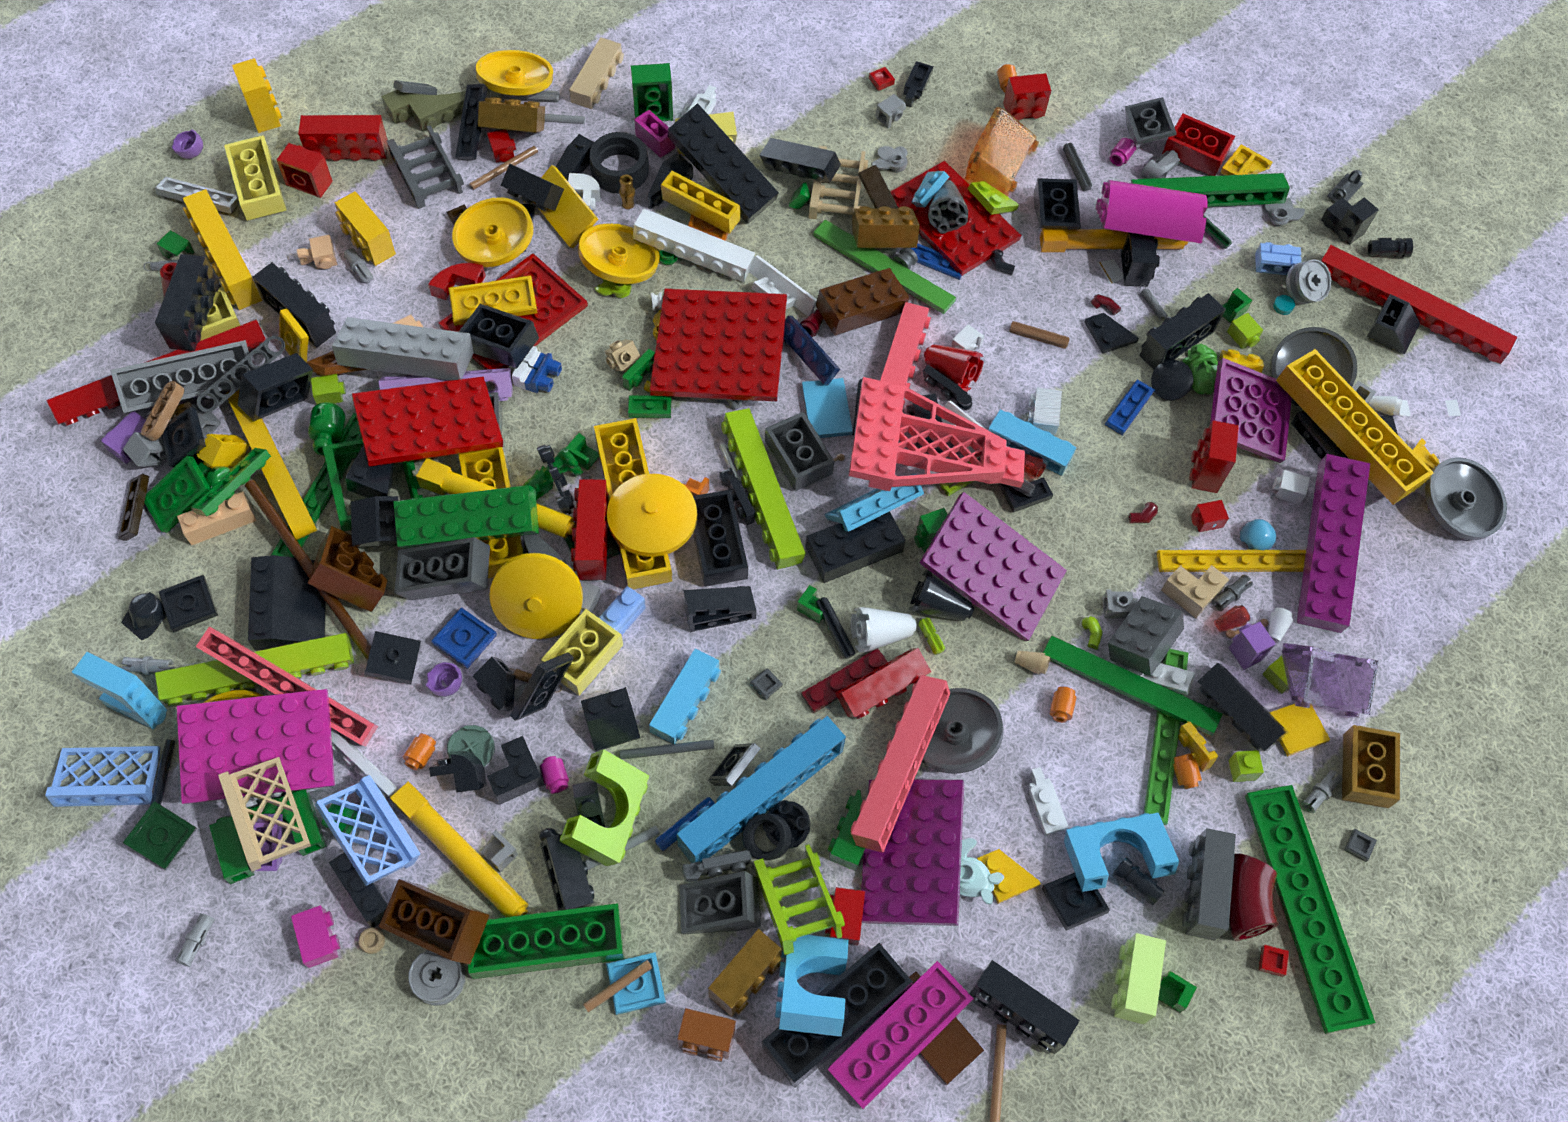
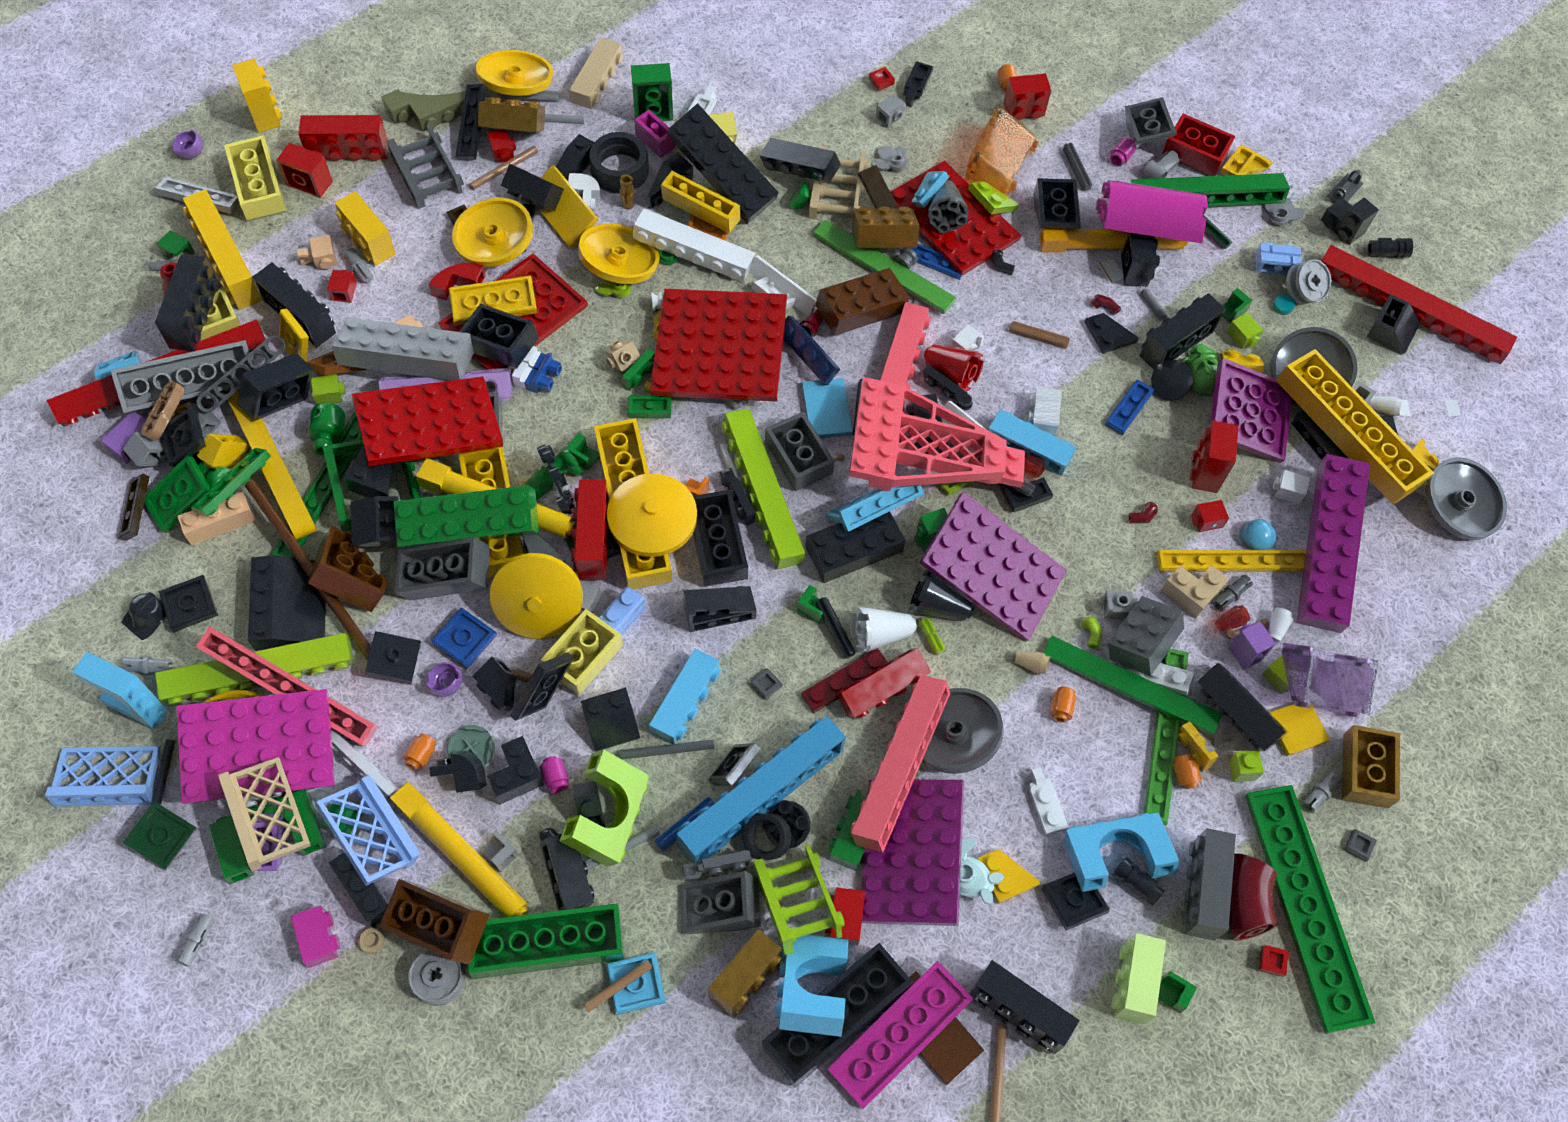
dark grey tile [393,80,438,95] -> none
dark orange brick [677,1008,736,1062] -> none
none -> medium azure tile [94,350,140,380]
none -> red brick [327,270,357,303]

